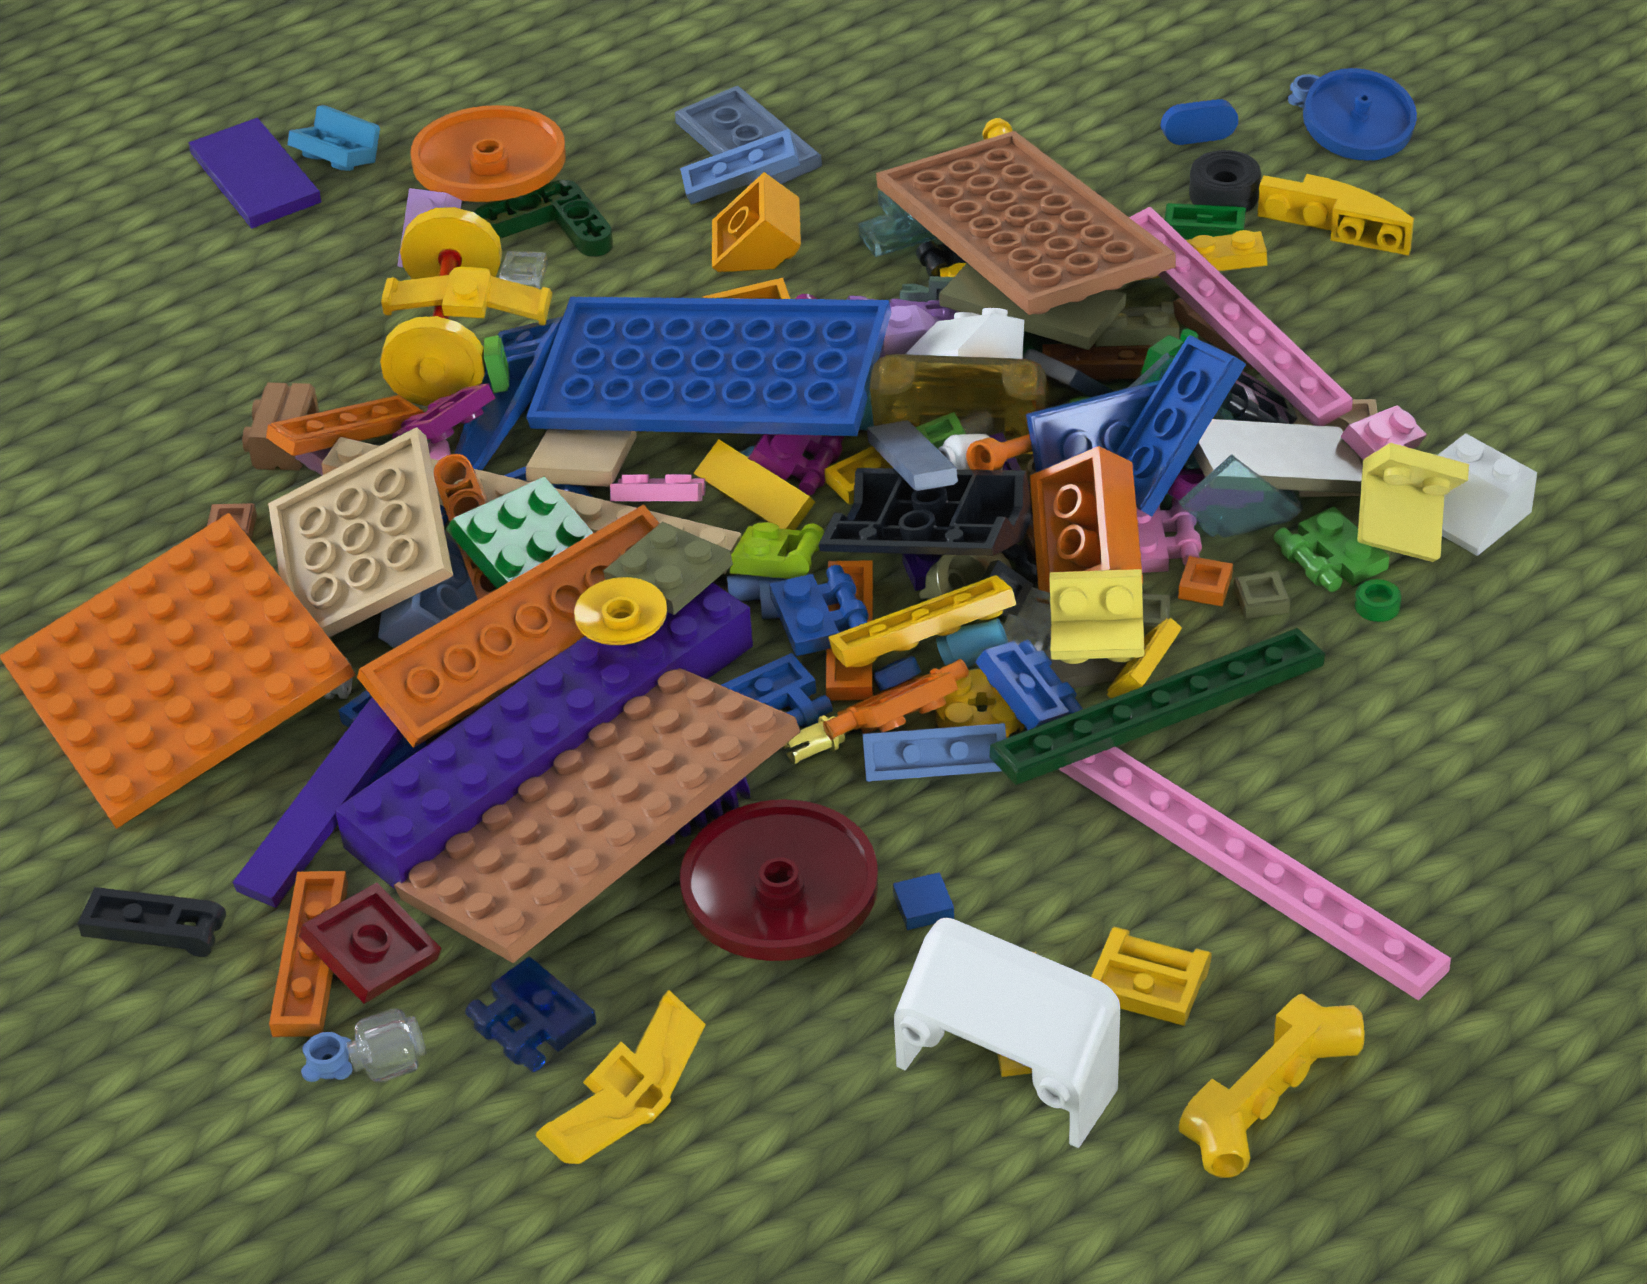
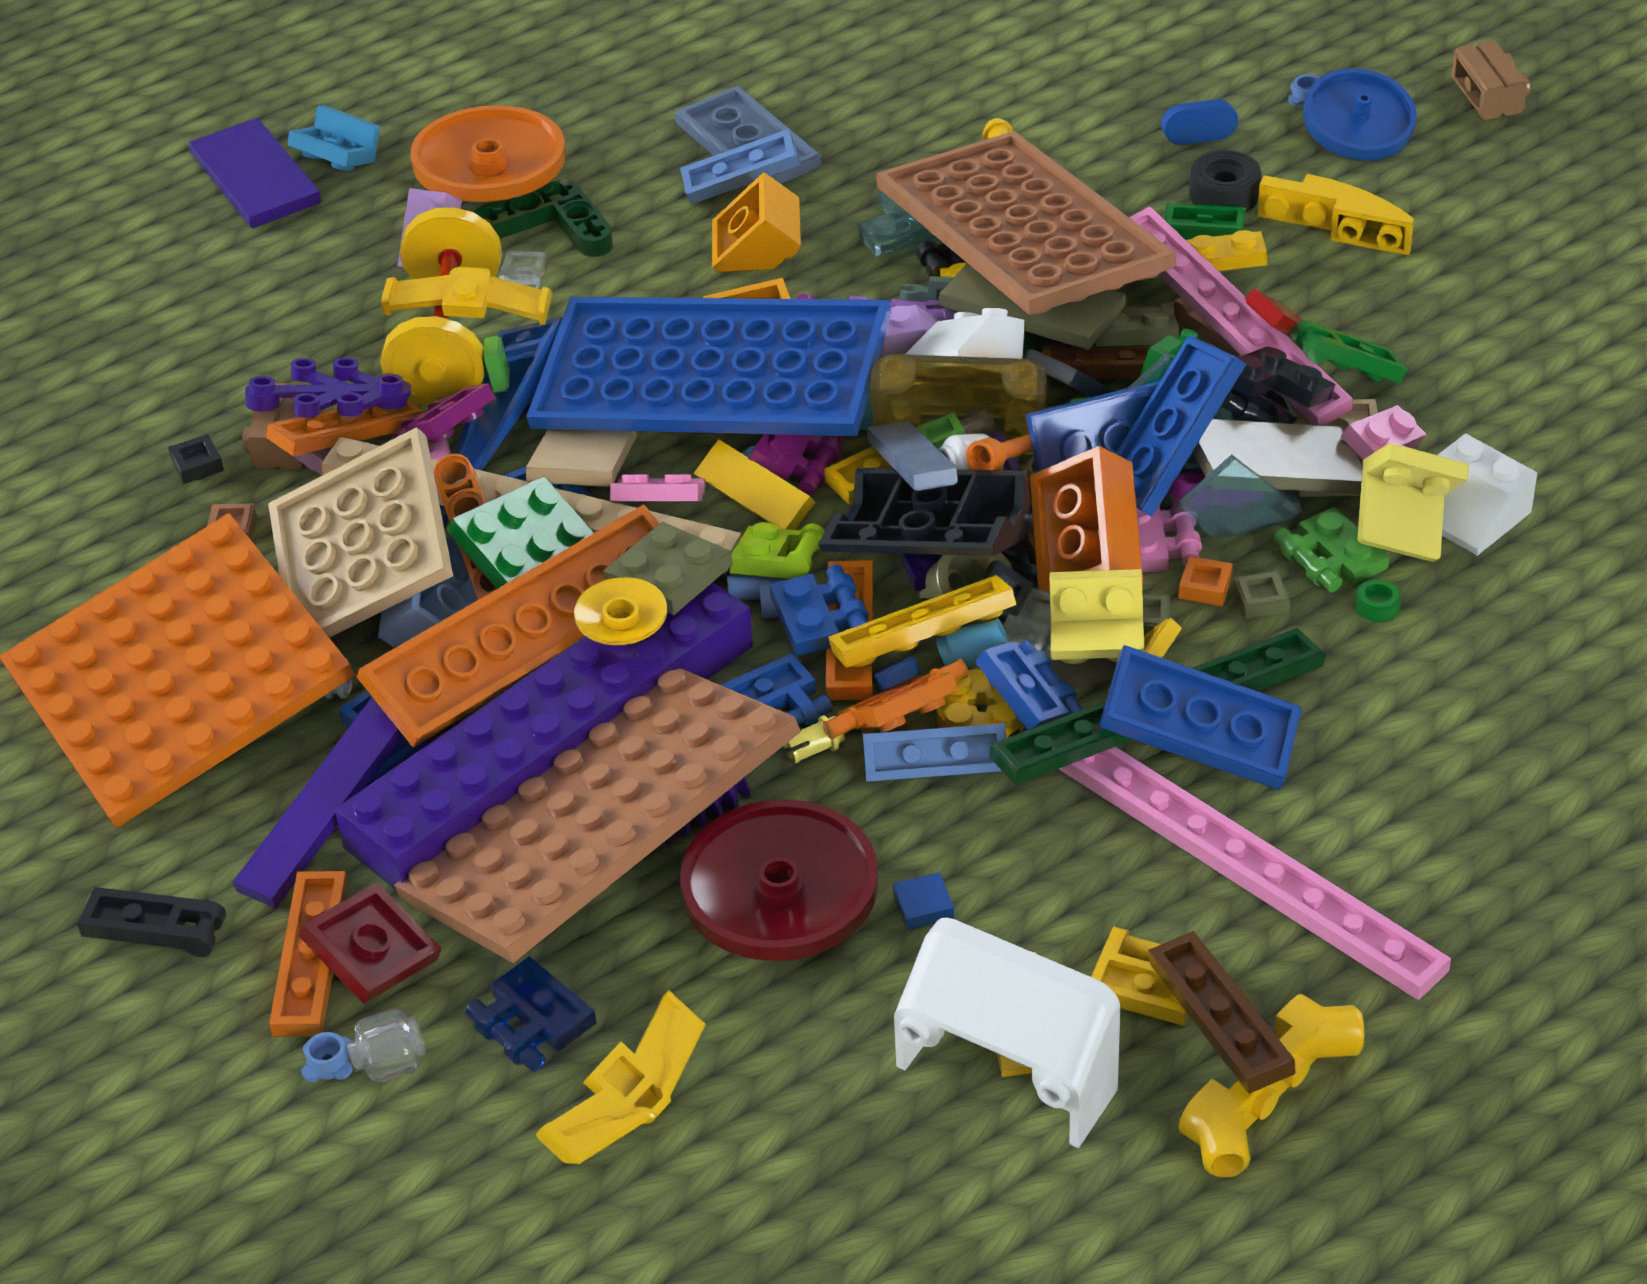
none -> black plate [168,434,224,484]
none -> dark purple plant [245,357,411,418]
none -> blue tile [1099,645,1302,790]
none -> reddish brown plate [1148,931,1296,1094]
none -> black plate [1232,347,1336,408]
none -> red tile [1245,288,1304,338]
none -> green plate [1291,320,1409,383]
none -> medium nougat brick [1451,40,1530,120]

